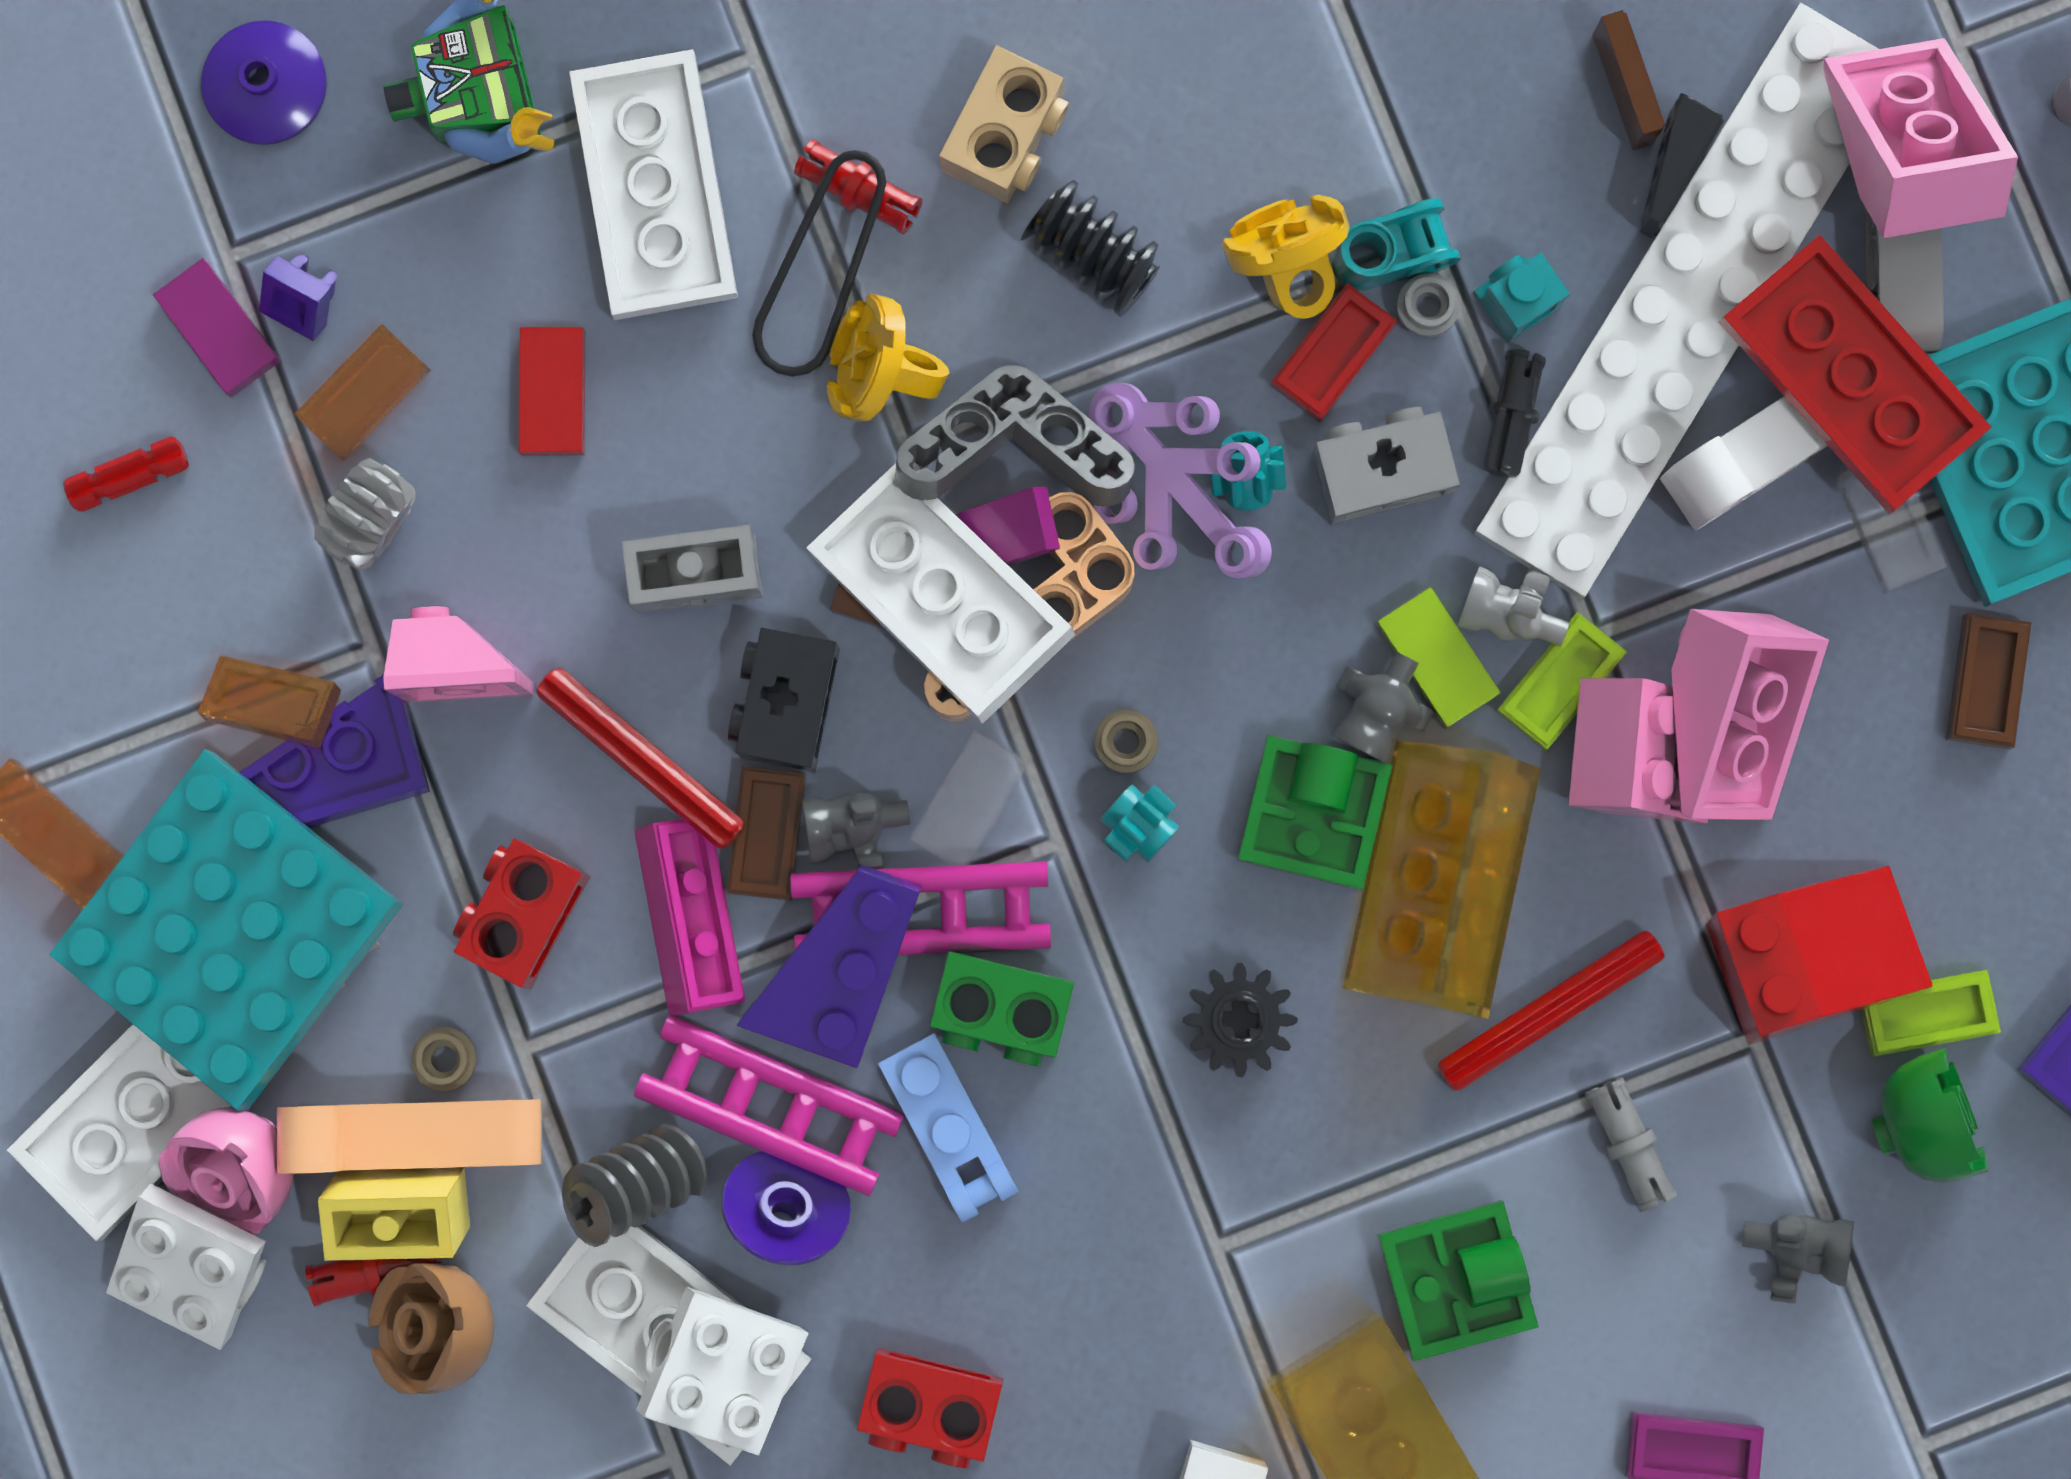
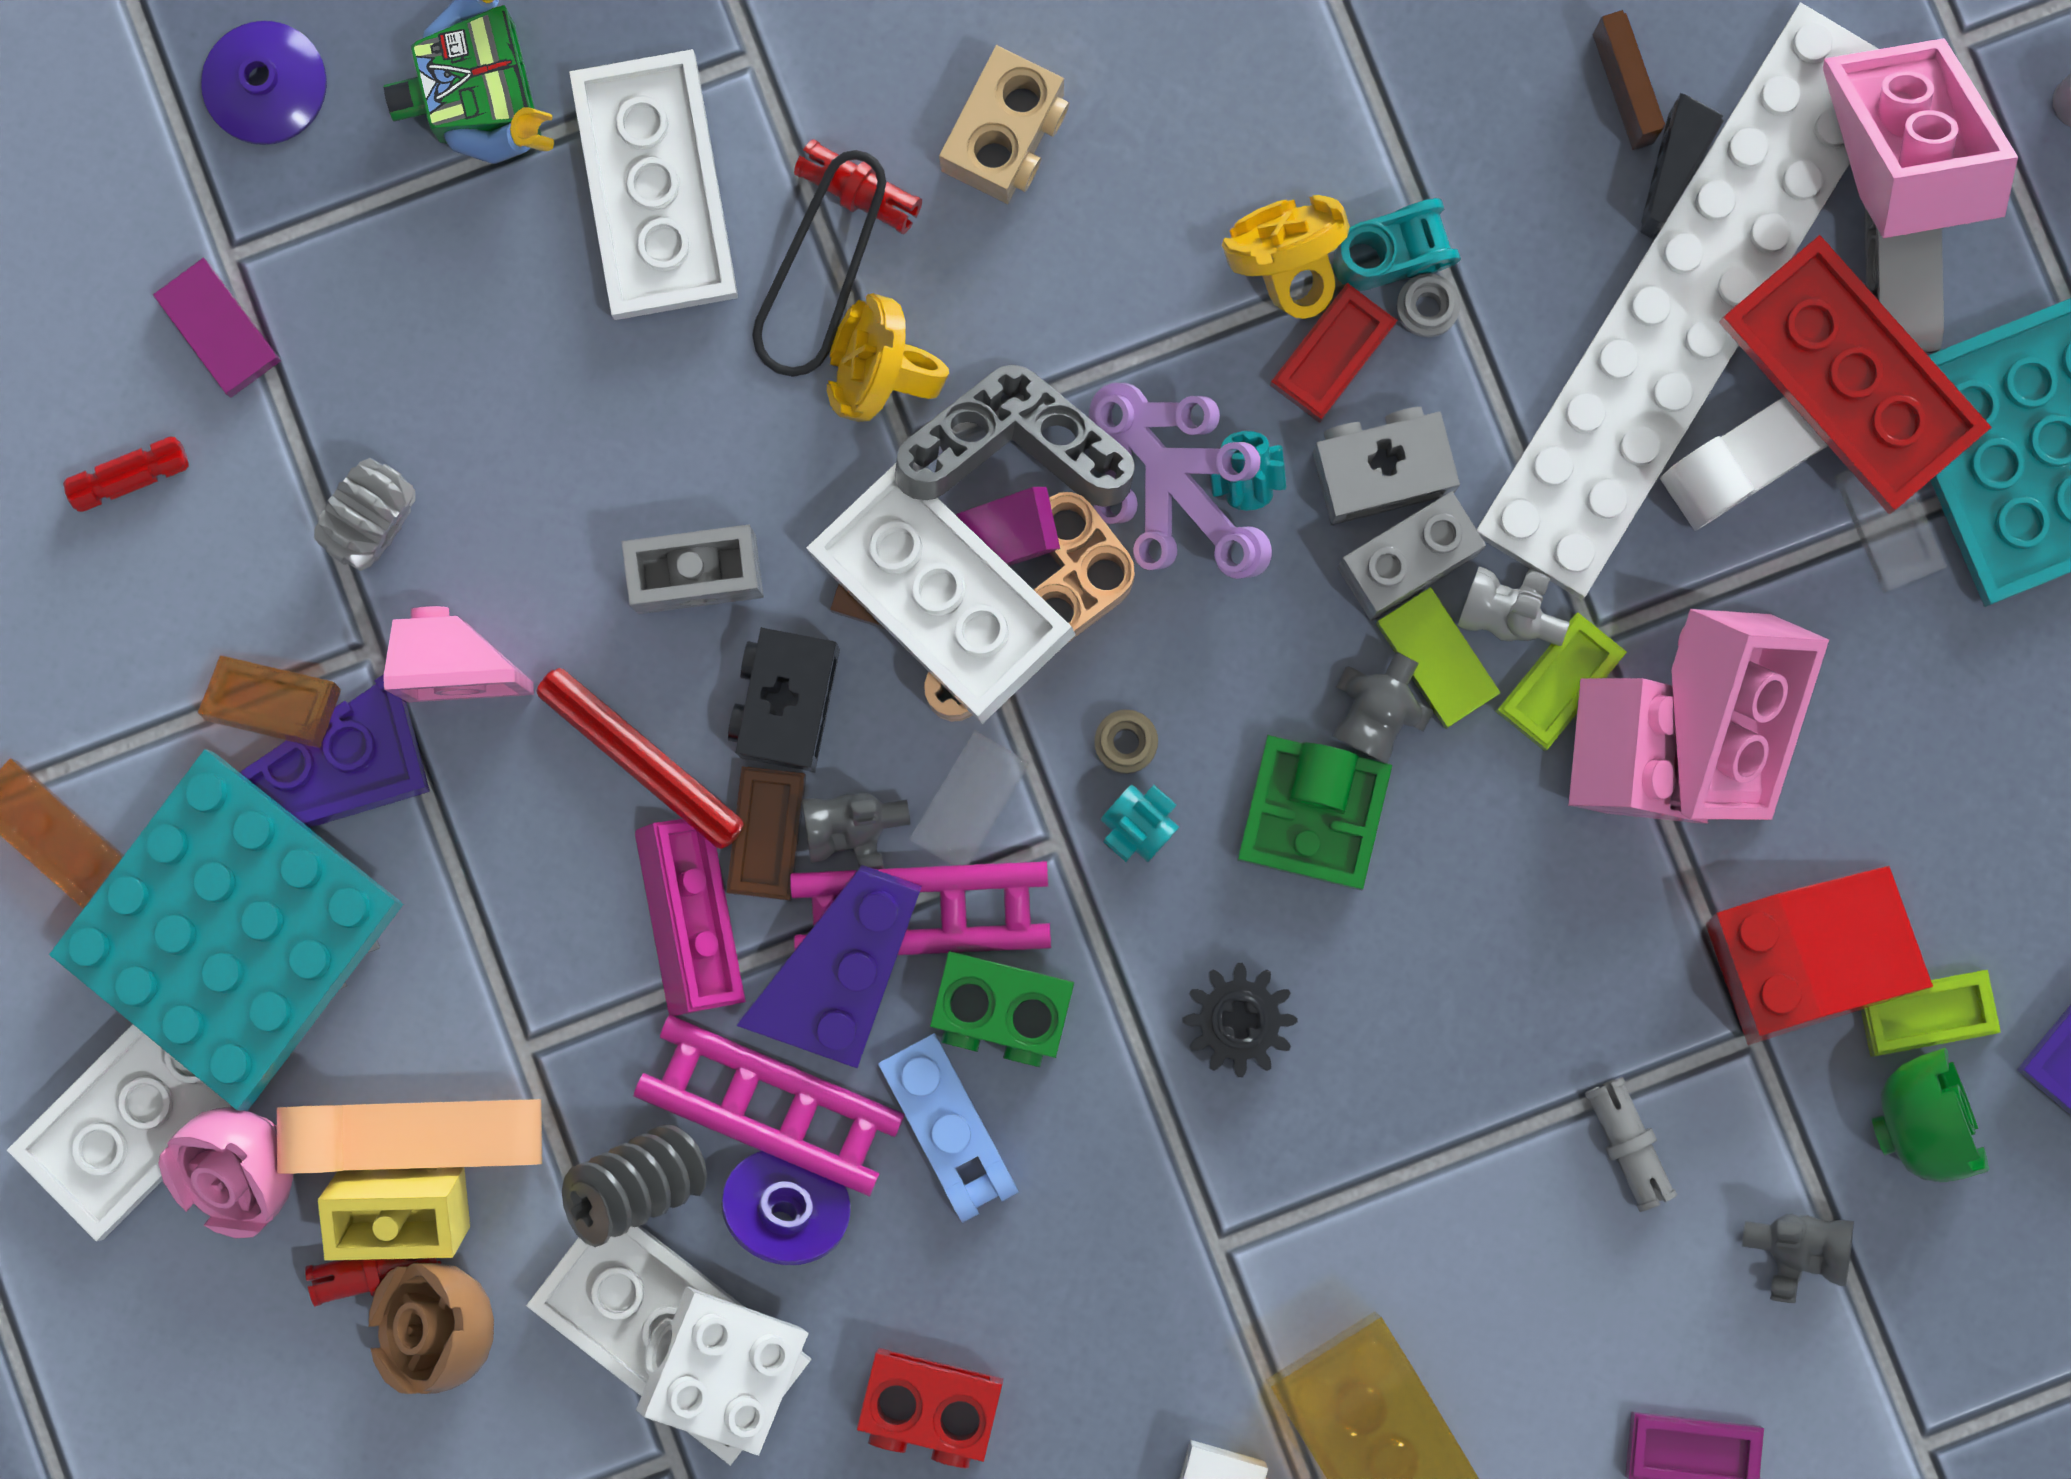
white plate [106,1183,266,1350] -> none
dark purple tile [259,254,337,341] -> none
clear orange tile [294,324,431,461] -> none
dark tan plate [412,1027,477,1091] -> none
red brick [453,838,591,989] -> none
red tile [518,327,586,456] -> none
black piece [1021,180,1160,317] -> none
clear yellow slope [1342,740,1541,1020] -> none
green plate [1377,1200,1539,1362] -> none
red axle [1438,931,1665,1091] -> none
teal brick [1473,252,1570,344] -> none
black axle [1484,349,1546,478] -> none
reddish brown tile [1946,613,2032,750] -> none
none -> light grey brick [1337,491,1486,621]

